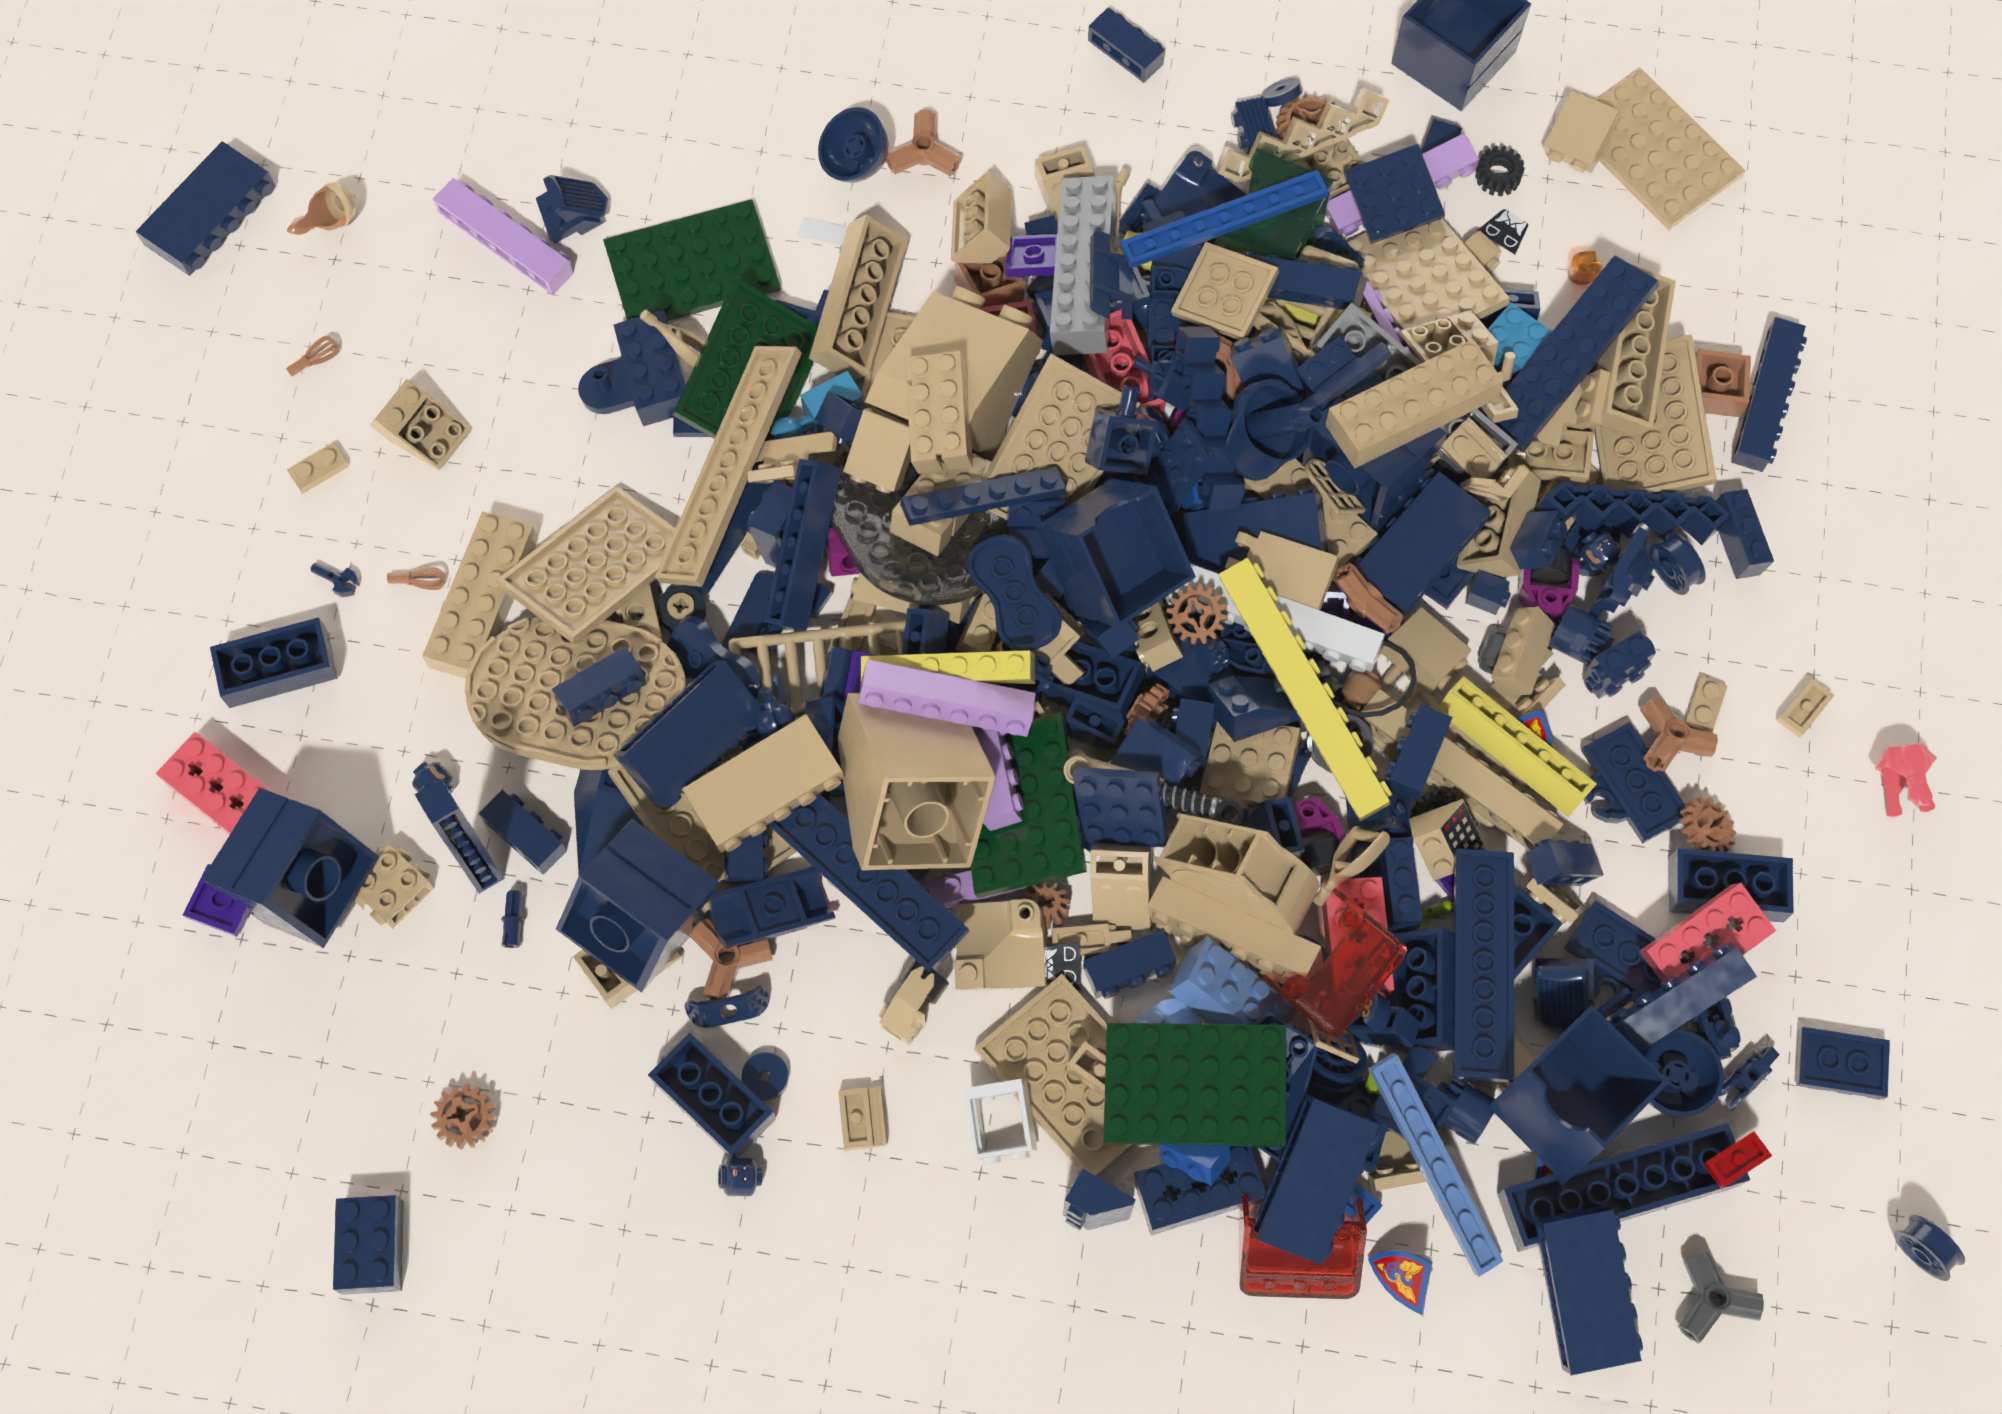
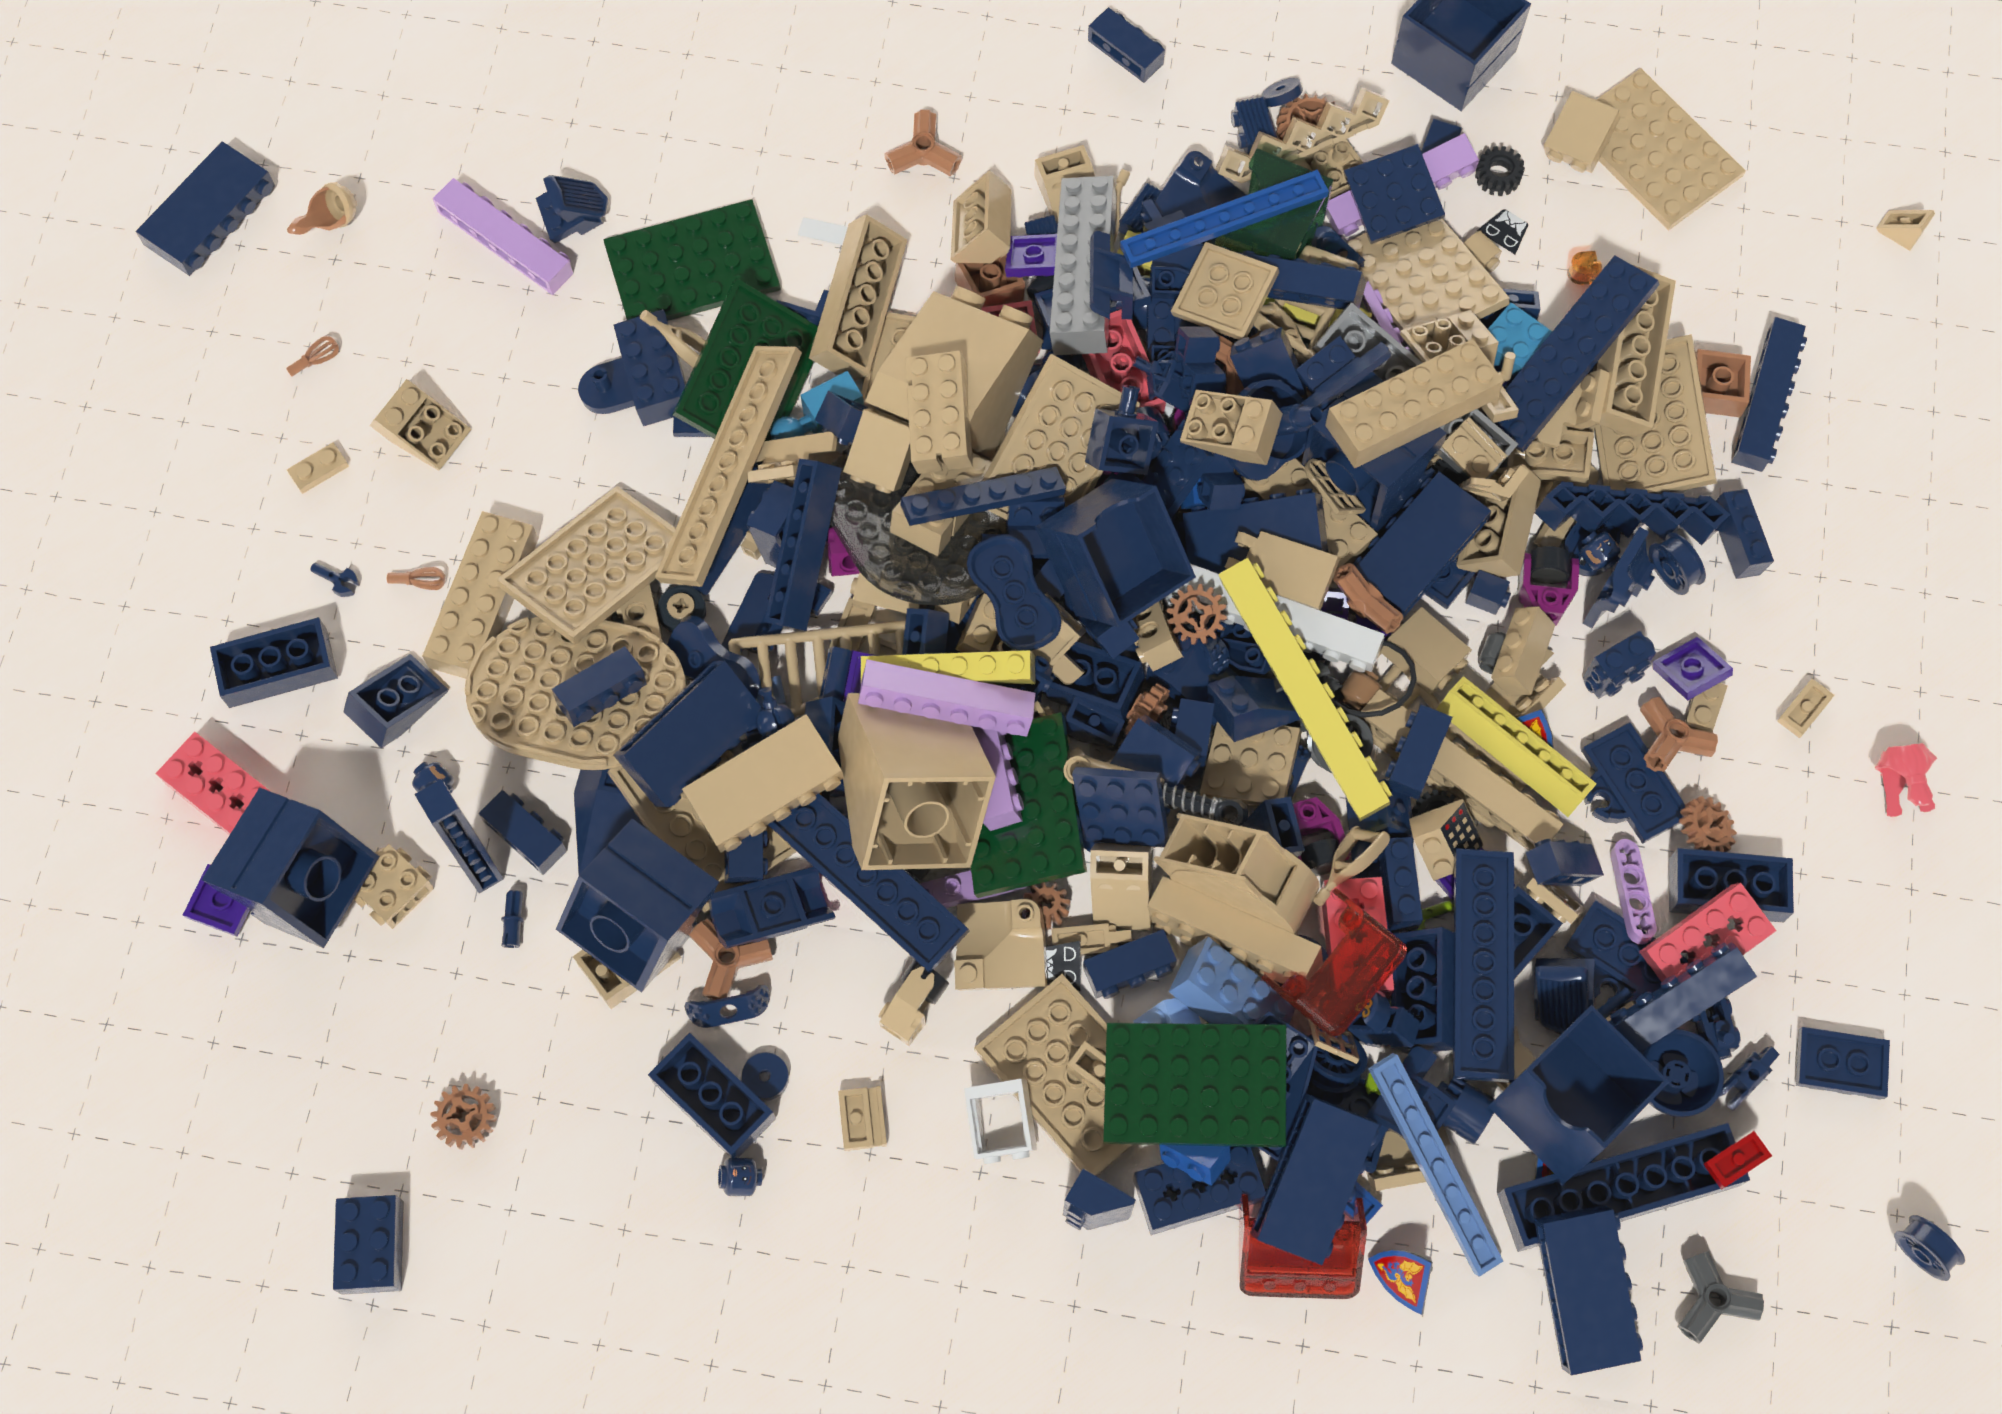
dark blue piece [818,107,889,183] -> none
dark blue brick [1510,510,1567,570] -> none
dark blue gear [1548,604,1615,666] -> none
none -> dark blue slope [343,654,448,749]
none -> tan slope [1180,390,1283,465]
none -> lavender beam [1610,839,1657,945]
none -> plate [1652,637,1733,701]
none -> tan slope [1876,210,1935,251]

